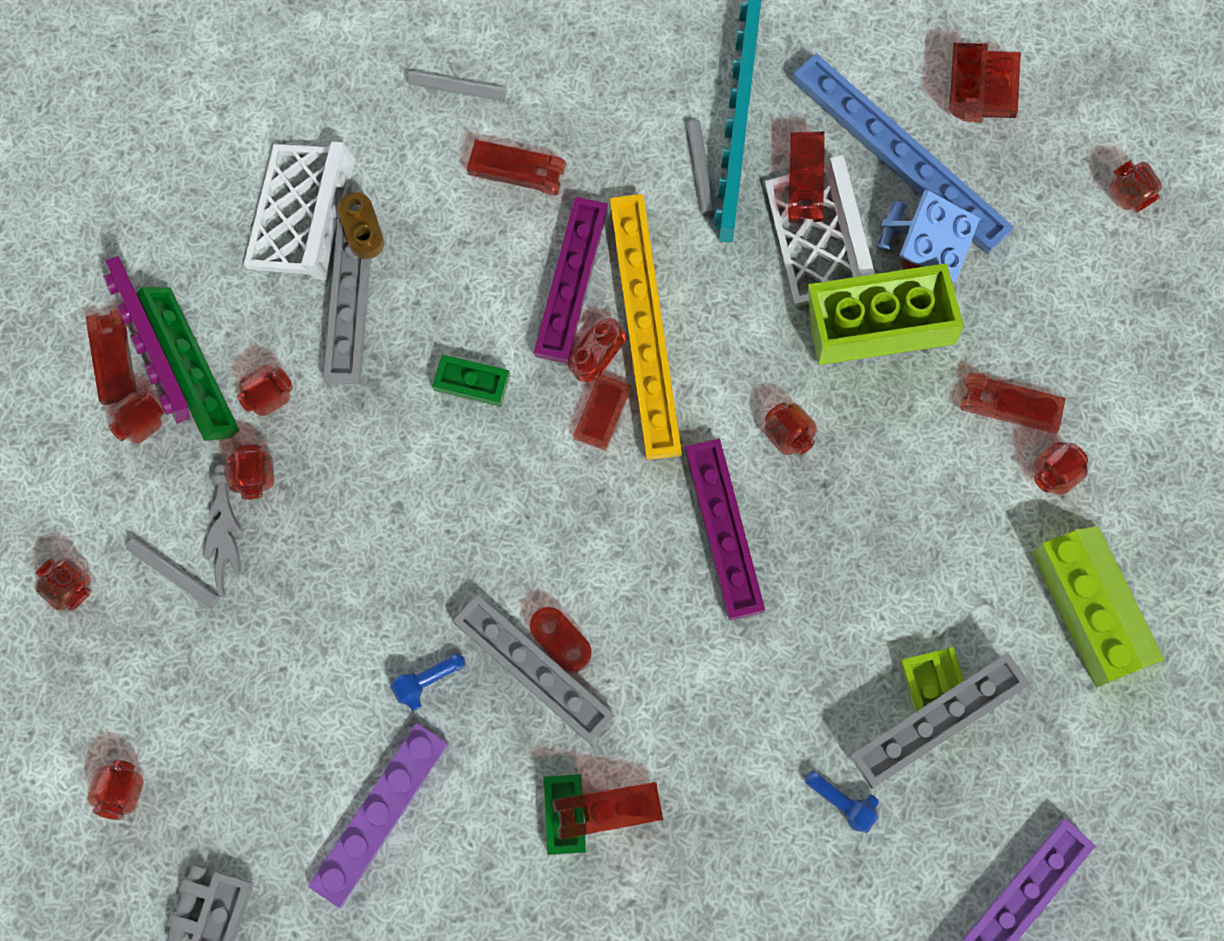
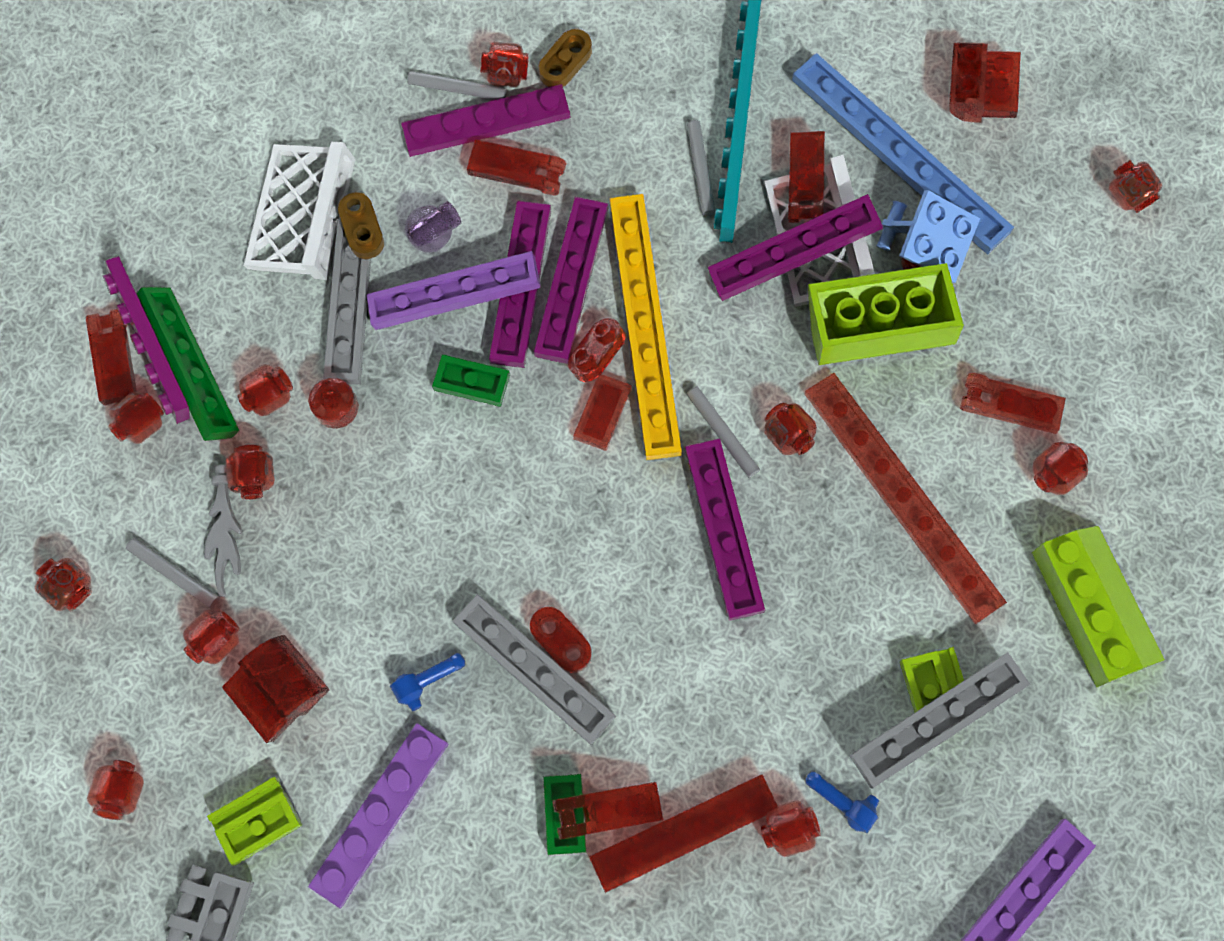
none -> clear red head [183,609,240,664]
none -> lime plate [207,776,303,866]
none -> clear red brick [222,635,330,743]
none -> clear red head [308,378,359,429]
none -> medium lavender plate [367,251,541,330]
none -> magenta plate [401,84,571,157]
none -> clear purple piece [405,201,462,253]
none -> clear red head [480,41,528,88]
none -> magenta plate [489,201,551,368]
none -> pearl gold plate [539,29,592,87]
none -> clear red plate [589,774,779,893]
none -> light grey bar [687,386,760,478]
none -> magenta plate [707,194,883,301]
none -> clear red head [761,800,821,857]
none -> clear red tile [804,373,1007,625]

